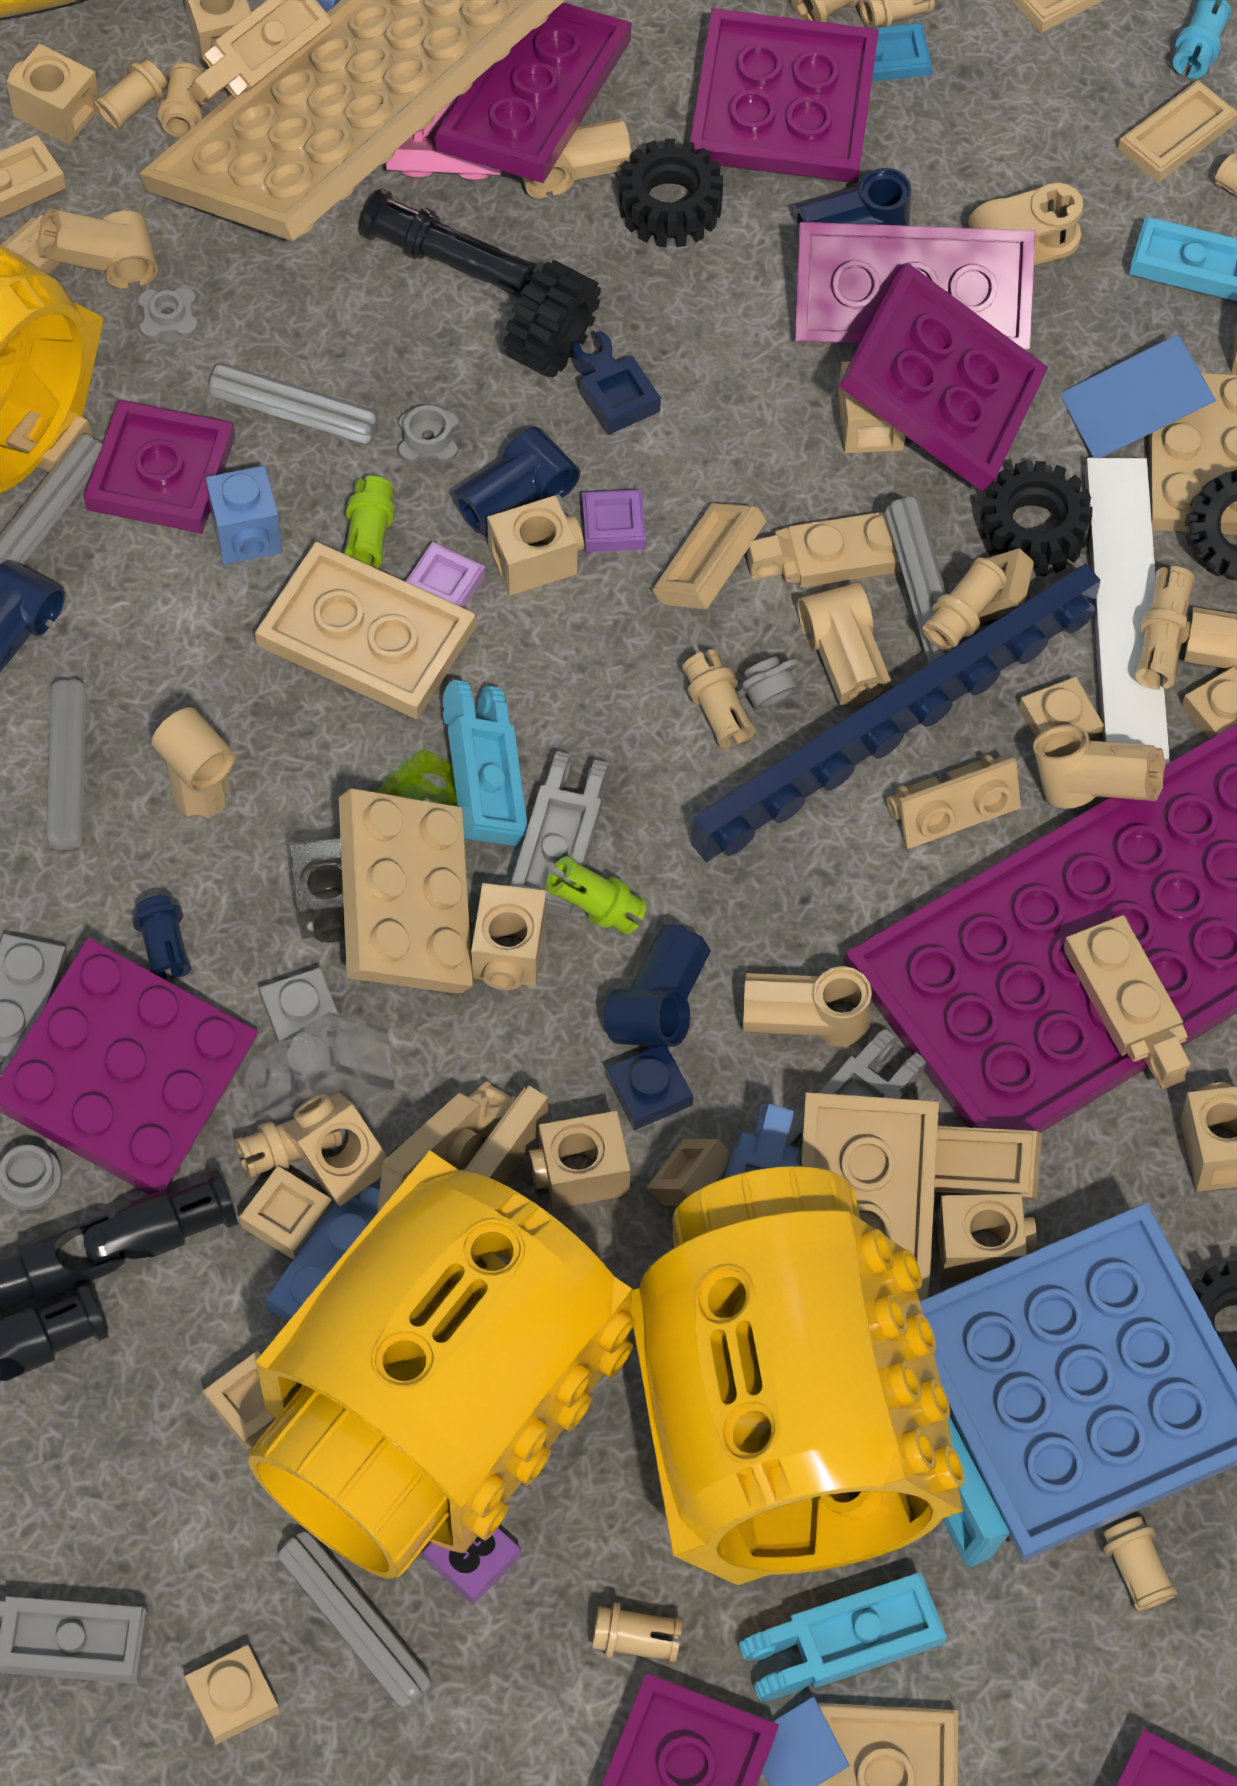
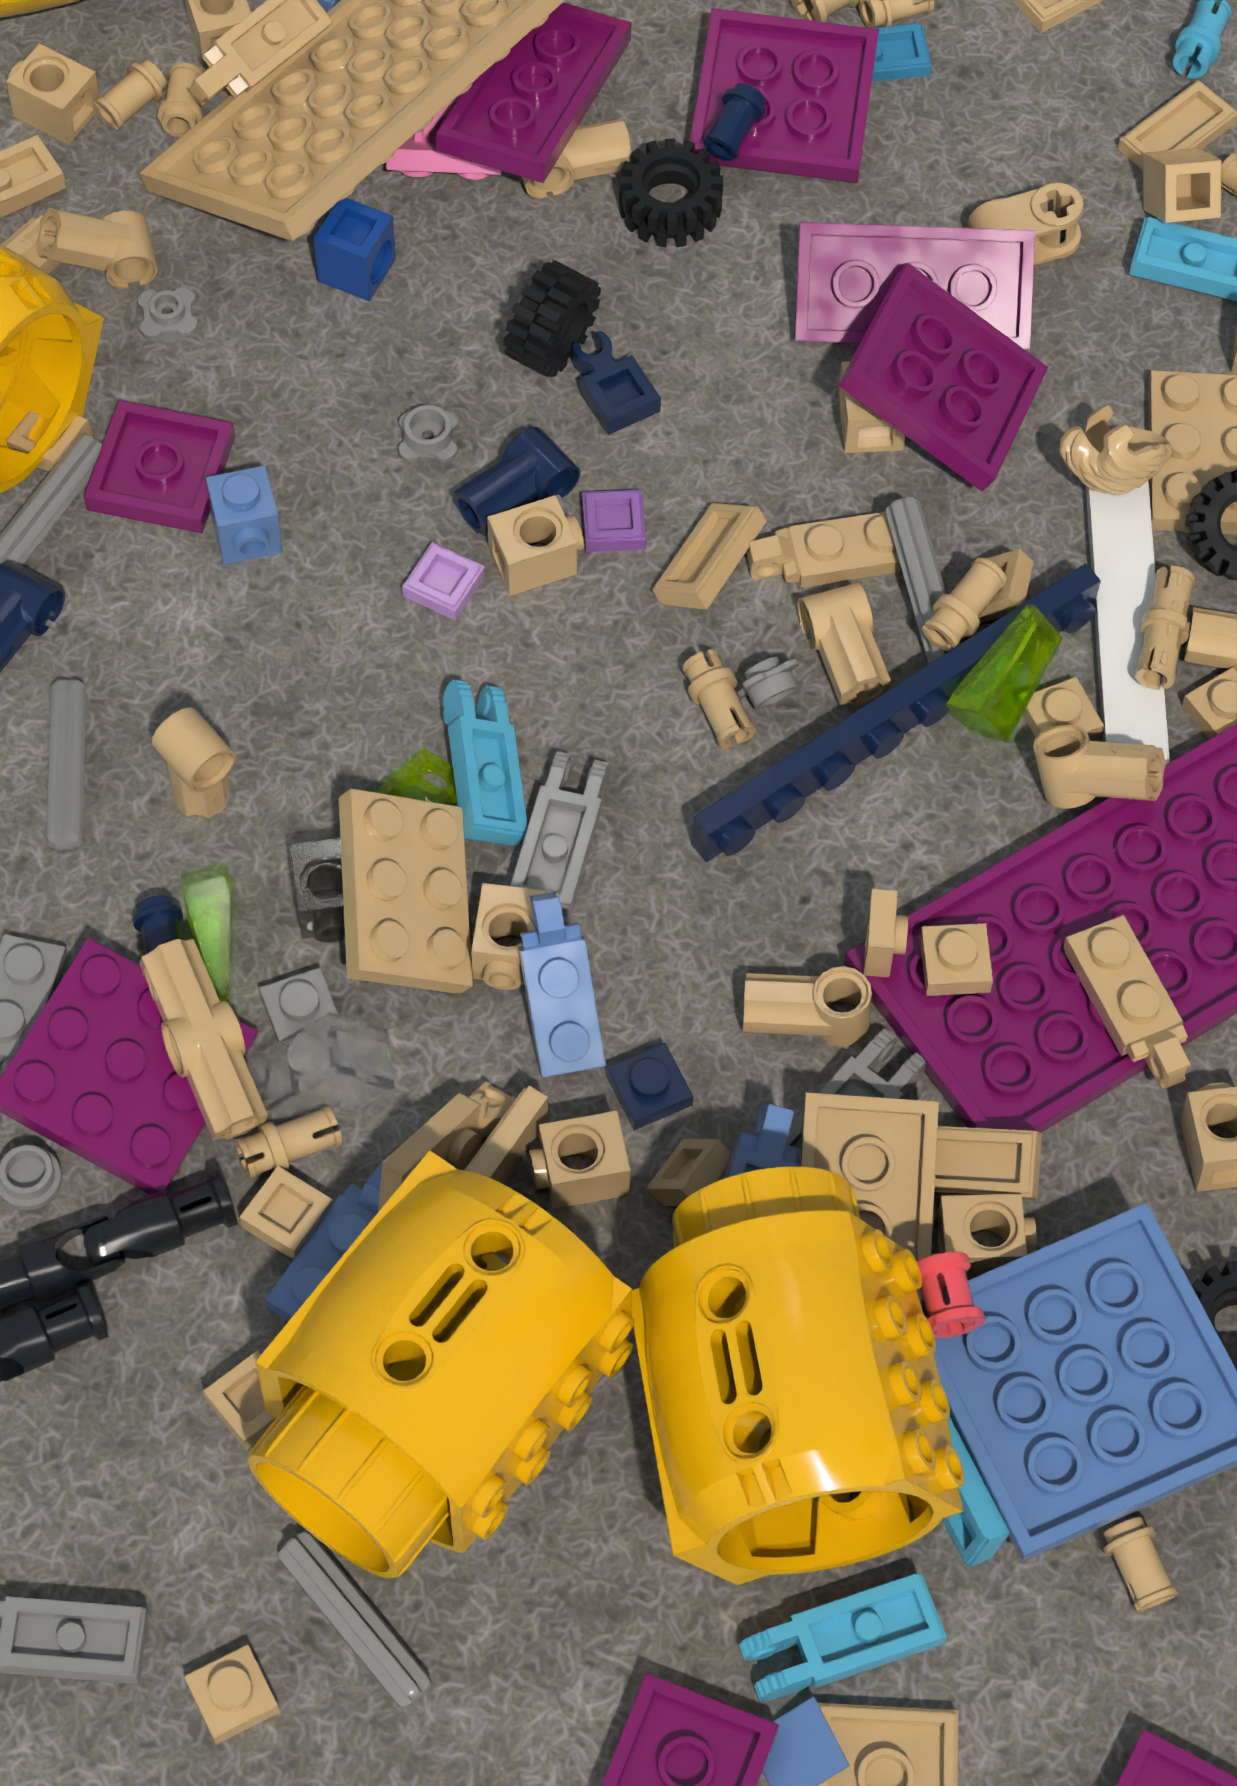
light grey axle [209,363,378,444] -> none
tan plate [255,541,477,720] -> none
tan brick [283,1091,387,1206] -> none
lime pin [344,475,395,569] -> none
black pin [361,189,536,298] -> none
medium lavender tile [423,1528,521,1605] -> none
lime pin [546,856,646,935] -> none
tan pin [592,1601,682,1664] -> none
dark blue piece [604,924,711,1047] -> none
dark blue piece [795,168,912,230] -> none
tan hinge [886,754,1021,849] -> none
black tyre [979,461,1093,576] -> none
medium blue sticker [1062,334,1216,458] -> none
none -> tan piece [139,938,268,1141]
none -> clear neon green slope [183,875,235,1009]
none -> blue brick [314,198,396,301]
none -> medium blue hinge [518,892,606,1078]
none -> dark blue pin [703,83,766,161]
none -> tan plate [864,889,908,978]
none -> coral bush [917,1251,985,1339]
none -> tan plate [919,923,993,996]
none -> clear neon green slope [946,604,1063,743]
none -> tan hair [1059,404,1174,495]
none -> tan brick [1143,148,1221,223]

